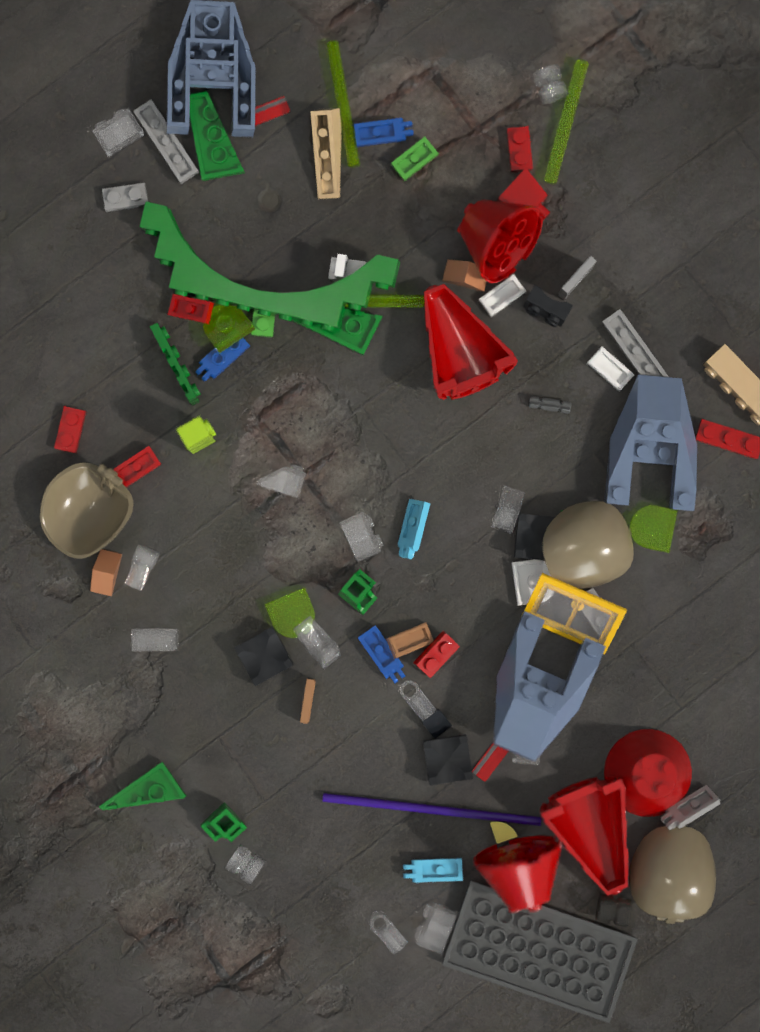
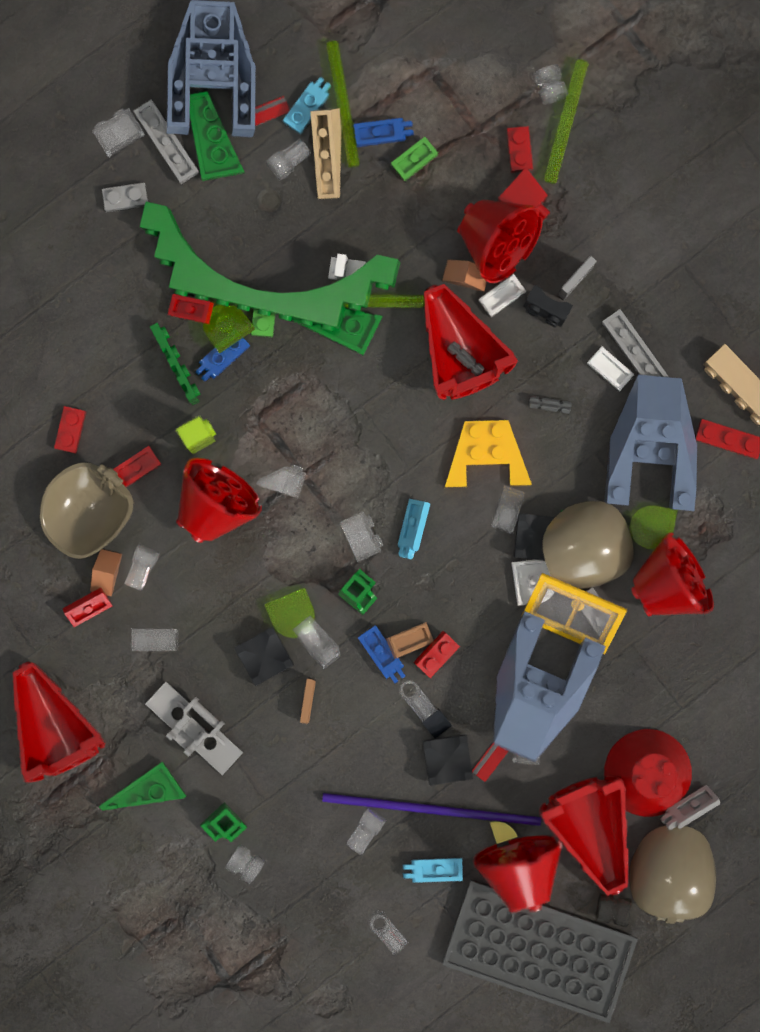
clear brick [414,900,458,955] -> none
none -> red cone [13,662,105,783]
none -> red plate [62,587,112,627]
none -> light grey piece [145,682,243,775]
none -> red cone [176,458,262,543]
none -> clear piece [266,138,311,180]
none -> medium azure hinge [283,77,331,135]
none -> clear piece [346,807,387,855]
none -> yellow wing [445,420,532,487]
none -> dark grey axle [447,341,484,376]
none -> red cone [631,532,714,617]

